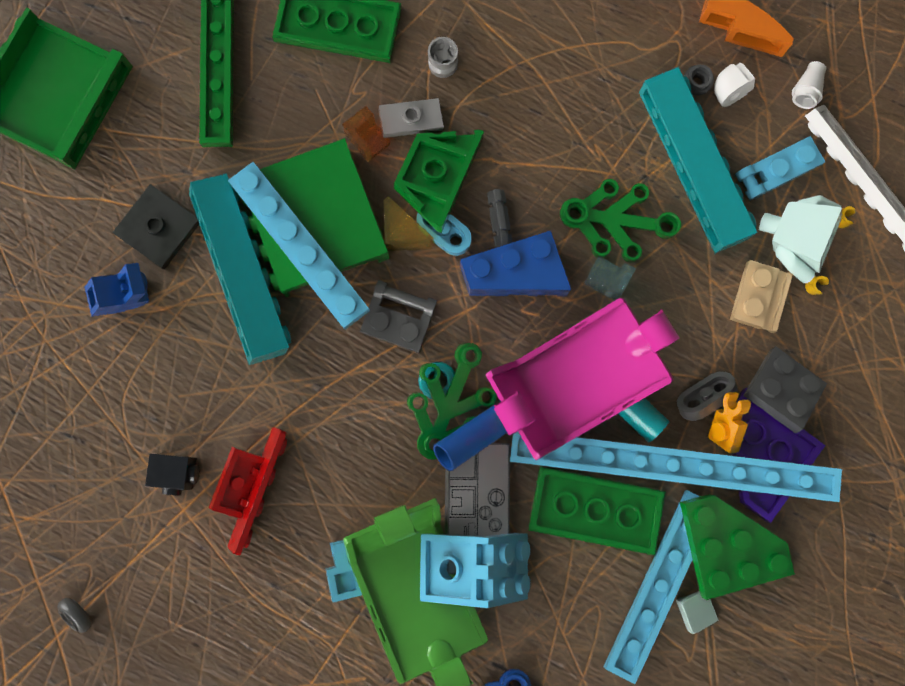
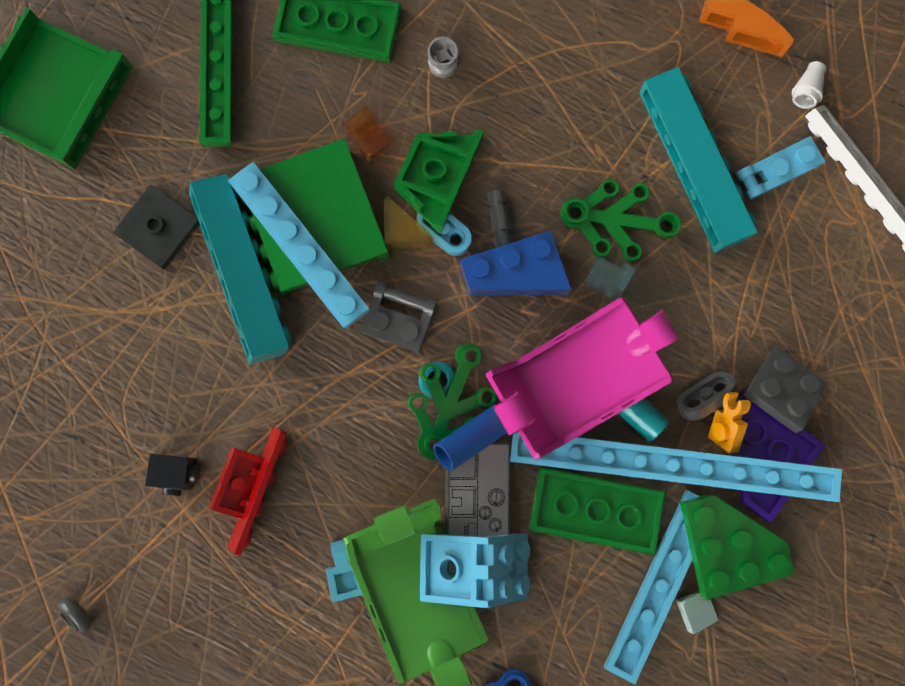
blue brick [84,263,149,317] -> none
light grey plate [378,98,444,138] -> none
dark grey plate [684,64,714,95] -> none
white piece [714,63,755,107] -> none
tan plate [730,260,793,333] -> none
light aqua torso [759,195,855,295] -> none

